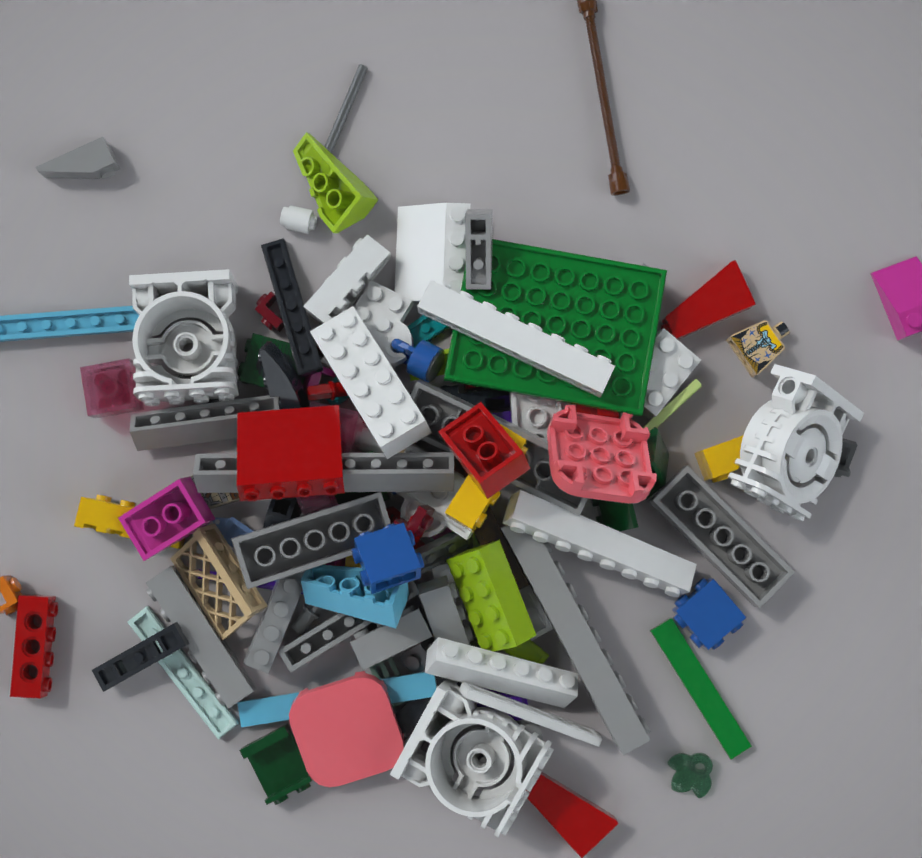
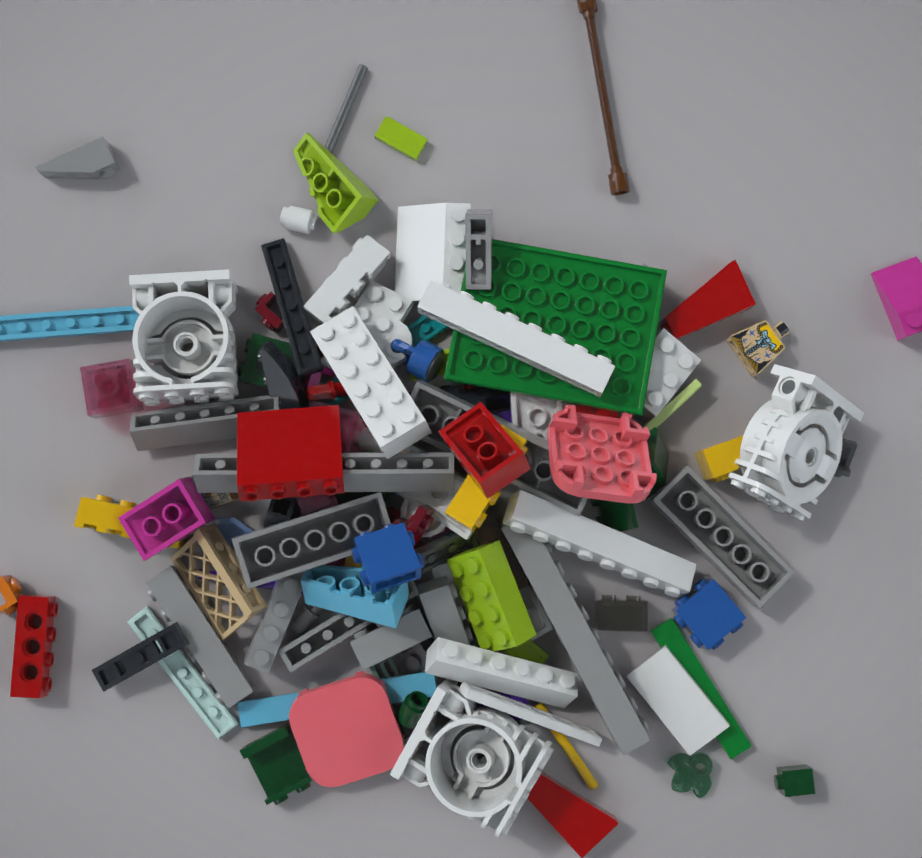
none -> lime tile [374,116,428,161]
none -> dark green brick [397,691,428,728]
none -> yellow bar [534,702,599,790]
none -> clear smoke brick [595,595,648,632]
none -> white tile [626,645,730,755]
none -> dark green brick [774,764,815,797]

